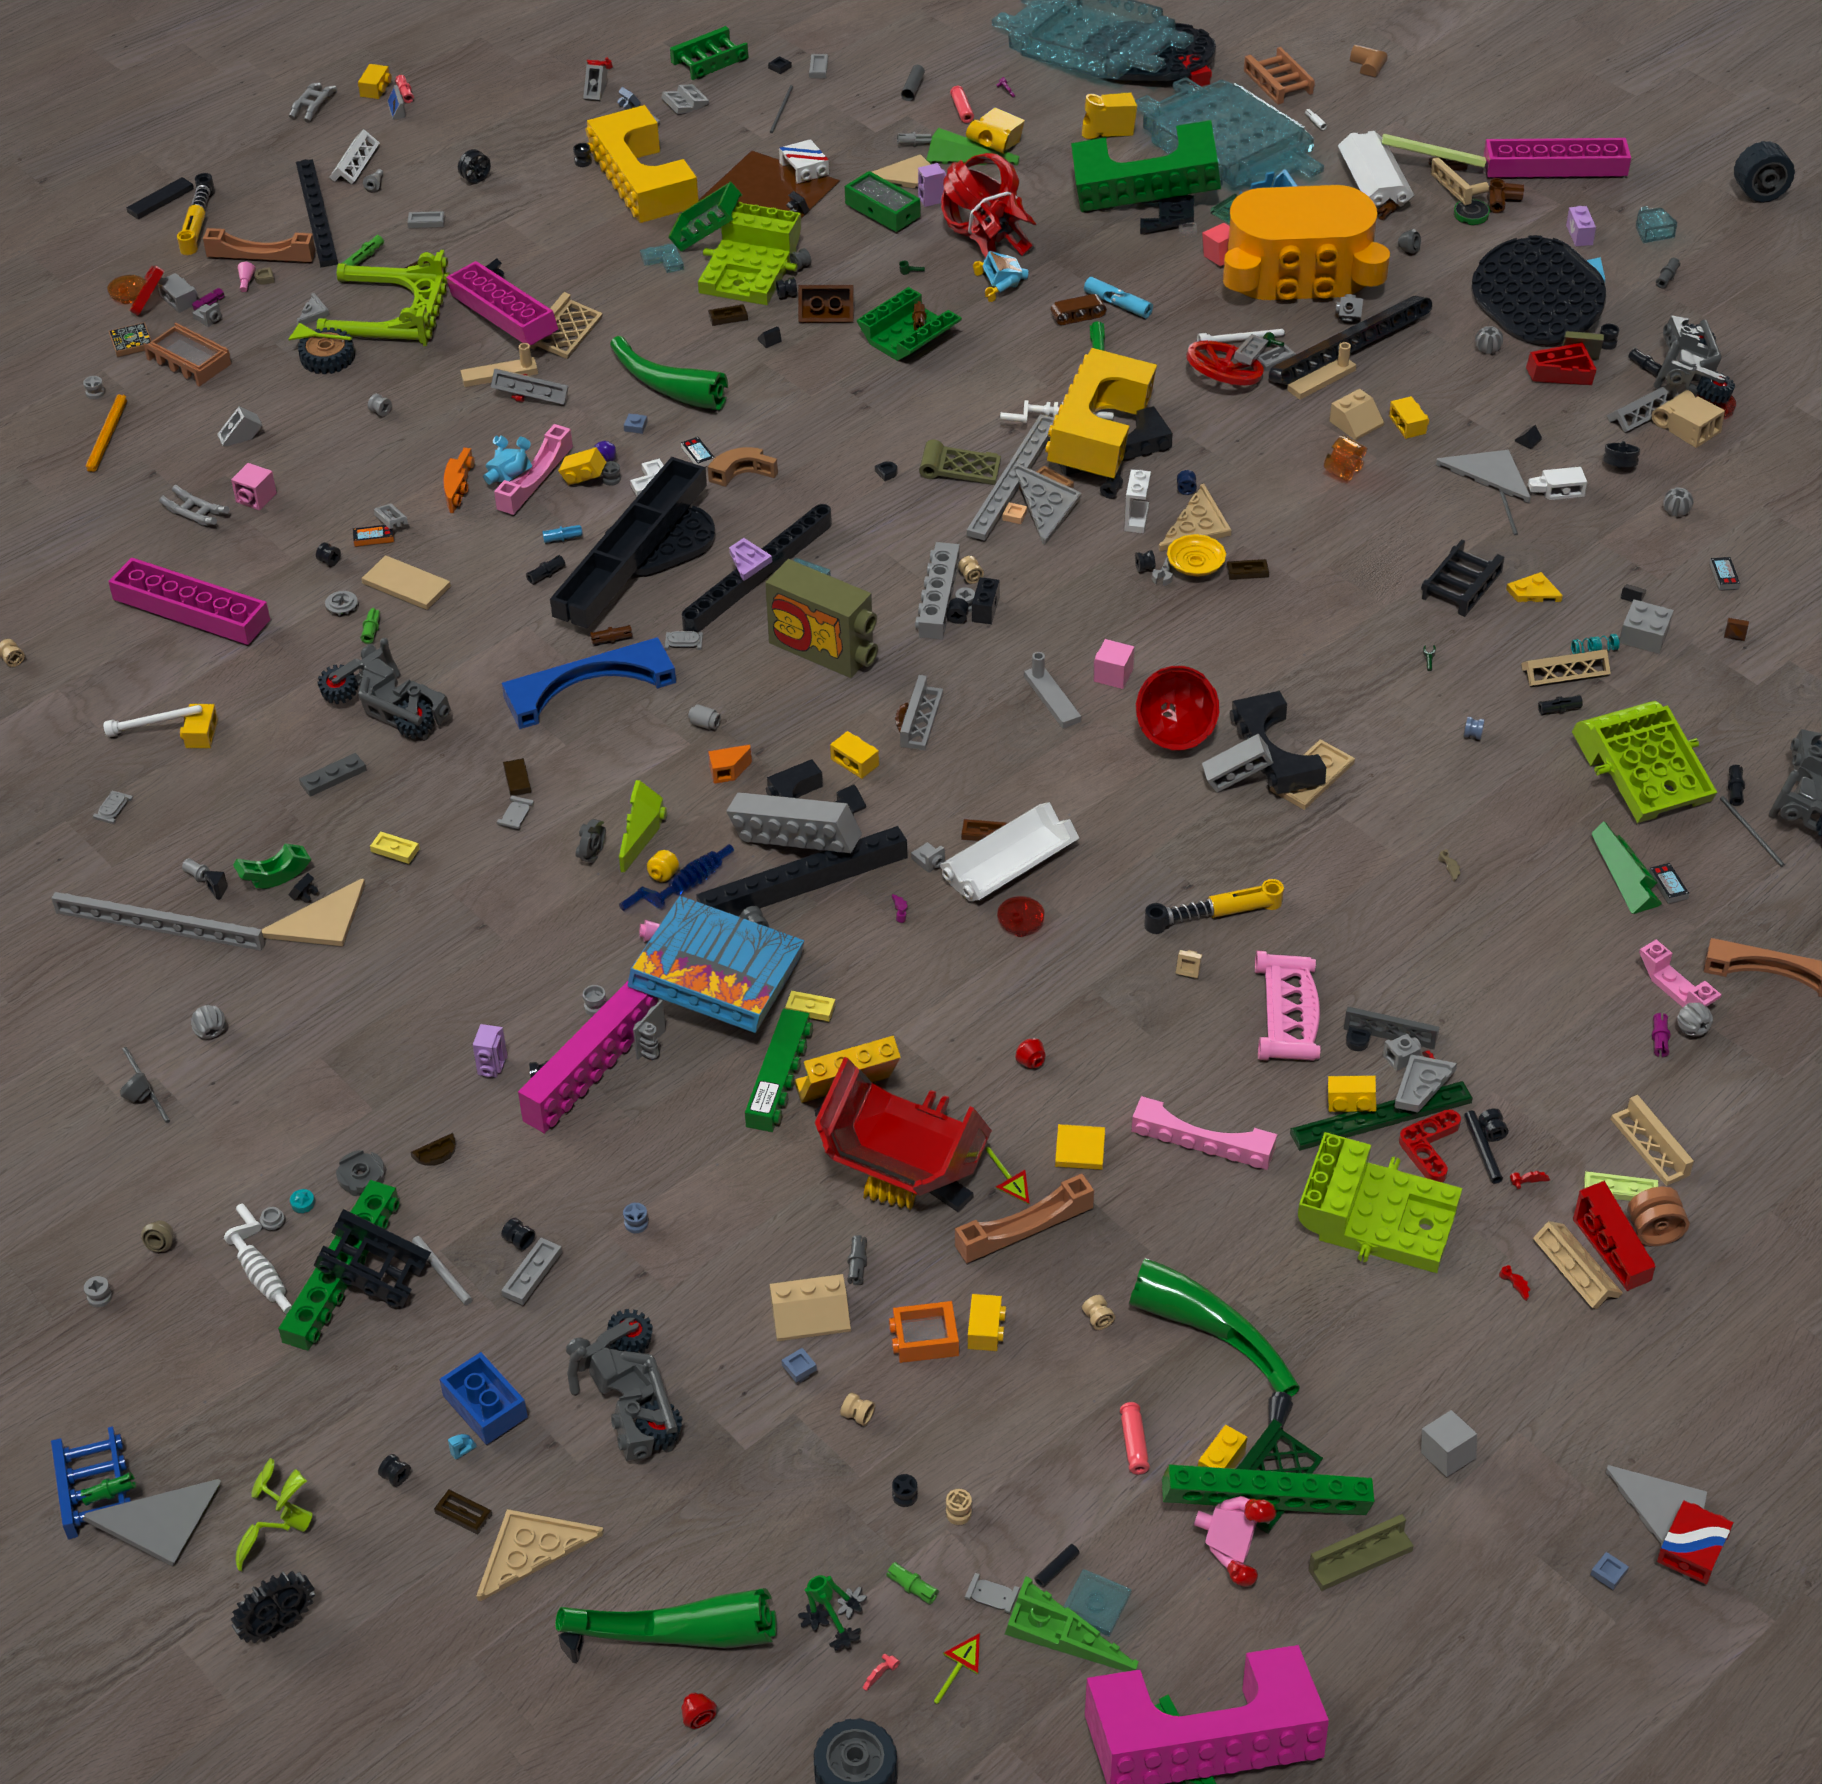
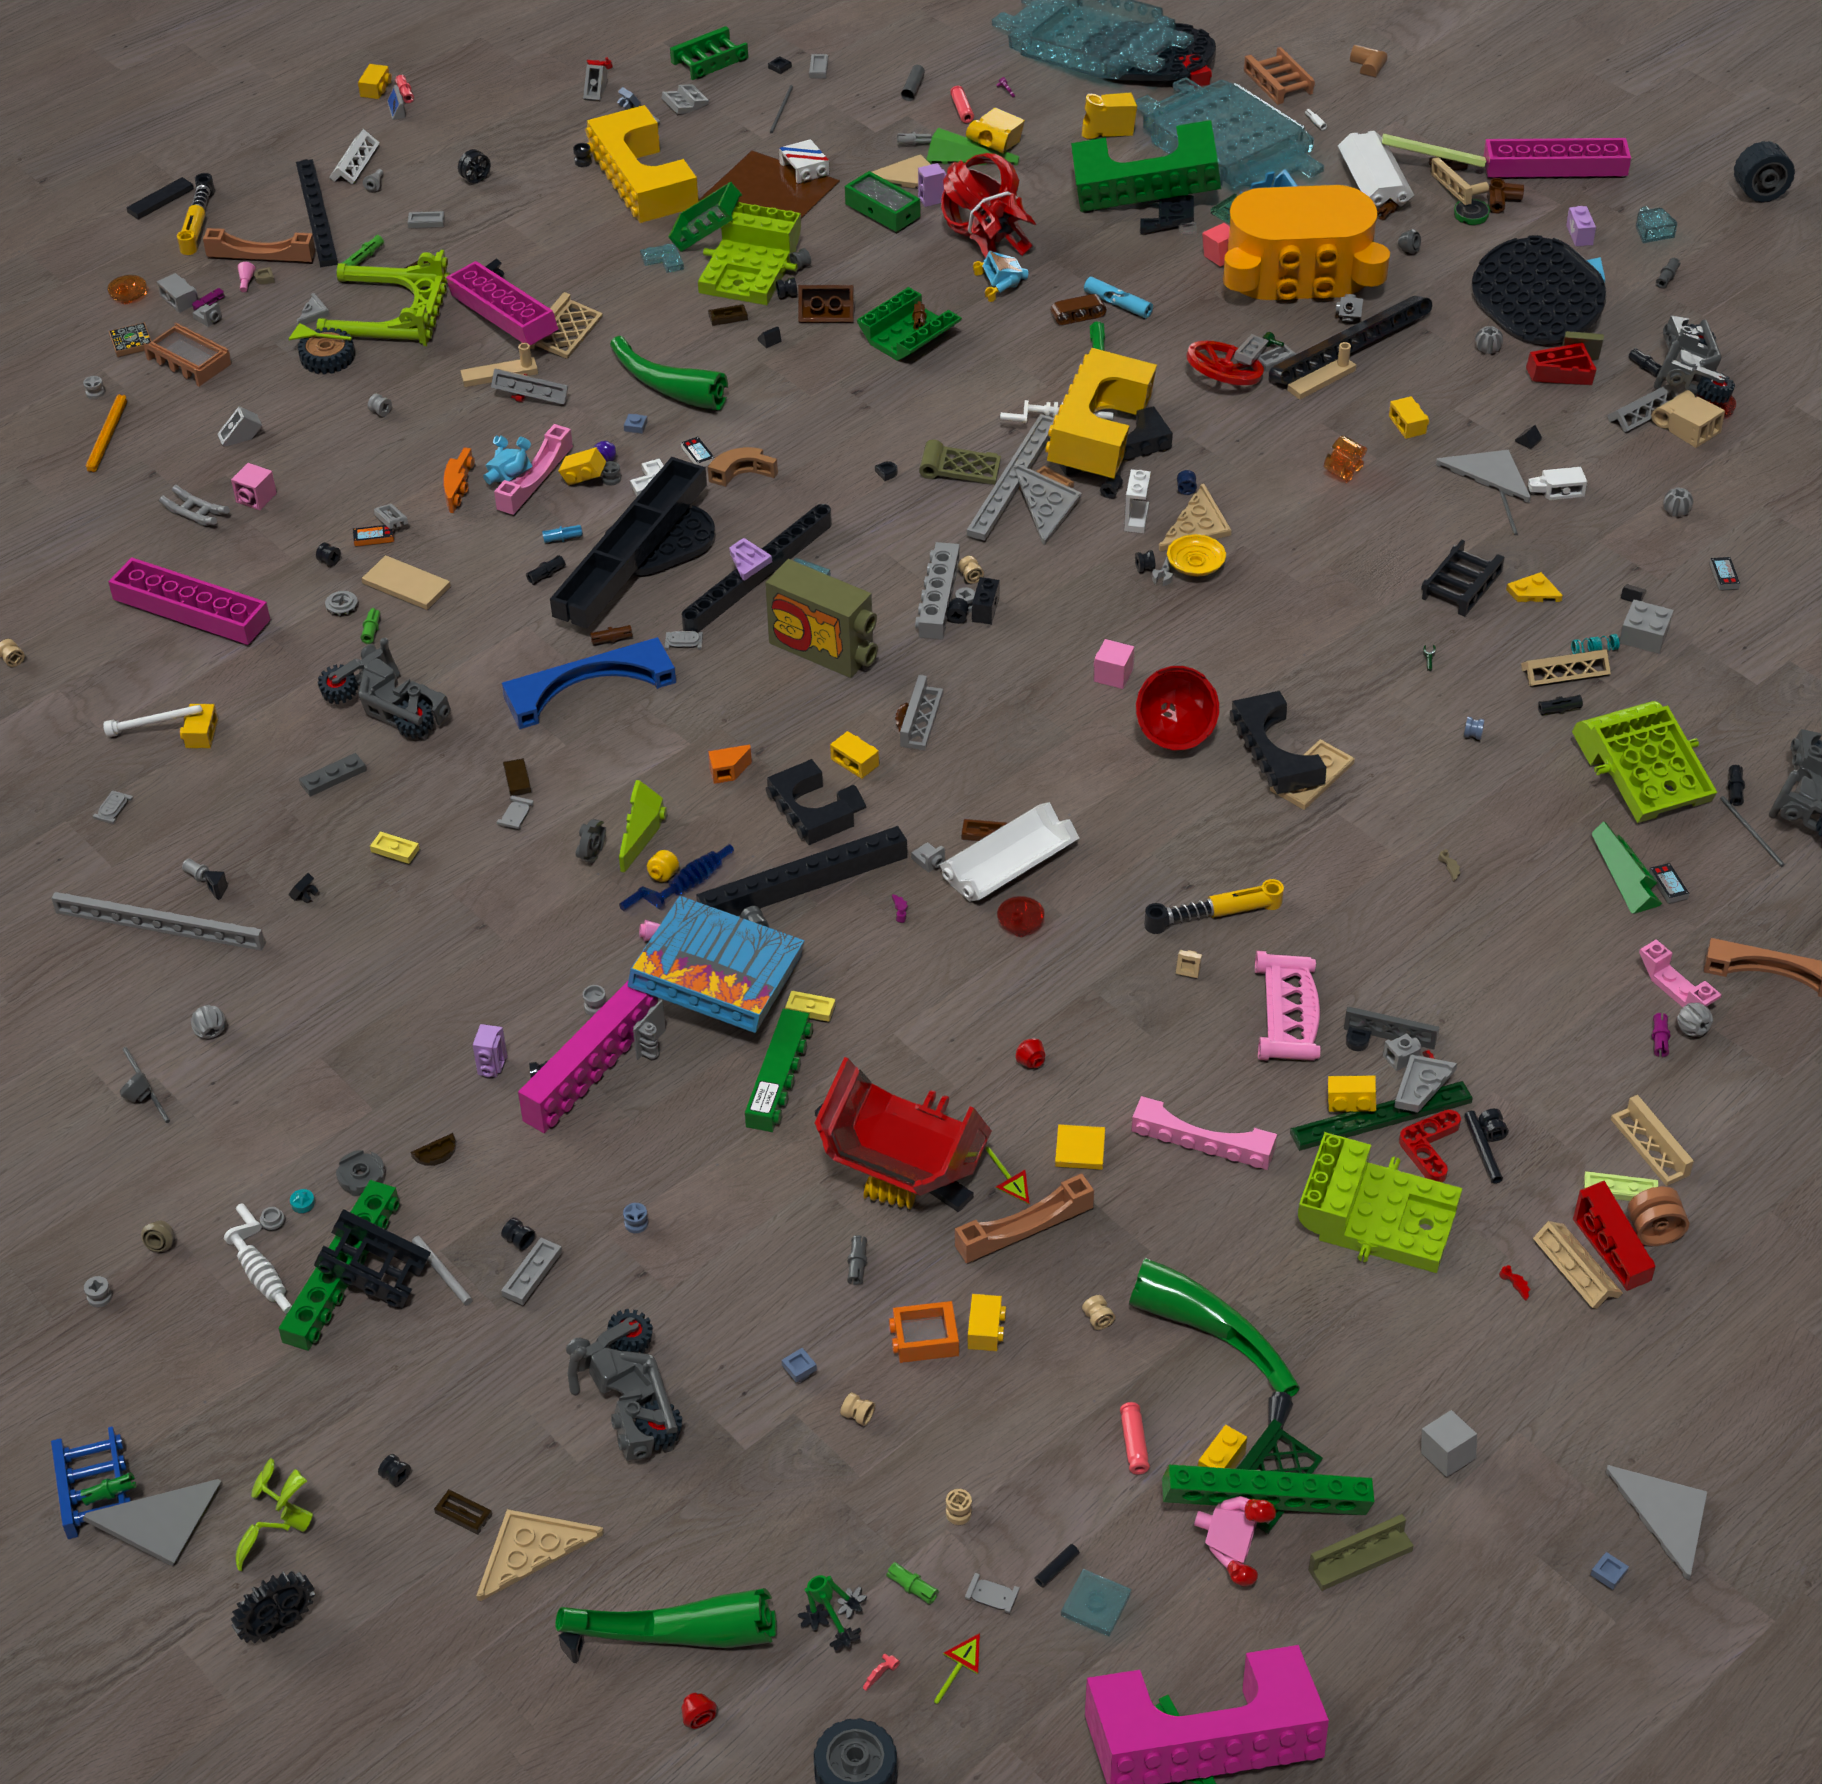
red beam [129,265,164,316] -> none
green arch [233,843,312,889] -> none
tan tile [262,879,365,946] -> none
light grey piece [289,82,337,122] -> none
blue brick [439,1352,528,1445] -> none
medium azure tile [448,1434,477,1460] -> none
light grey brick [688,704,721,730] -> none
light grey brick [726,792,862,853] -> none
tan slope [770,1274,851,1341] -> none
black tile [786,191,810,214] -> none
yellow panel [794,1035,901,1103] -> none
black wheel [892,1474,918,1507] -> none
dark green hand [899,260,925,275] -> none
light nougat tile [1002,502,1027,524] -> none
bright green wedge [1005,1576,1139,1672] -> none
light grey piece [1024,652,1081,729] -> none
white piece [1197,329,1285,342] -> none
light grey brick [1202,734,1273,792] -> none
dark brown tile [1226,559,1269,580] -> none
tan slope [1330,389,1384,440] -> none
red piece [1510,1171,1550,1189] -> none
black wheel [1600,323,1619,350] -> none
black wheel [1603,441,1640,468] -> none
panel [1657,1500,1734,1585] -> none
reddish brown tile [1724,618,1749,641] -> none

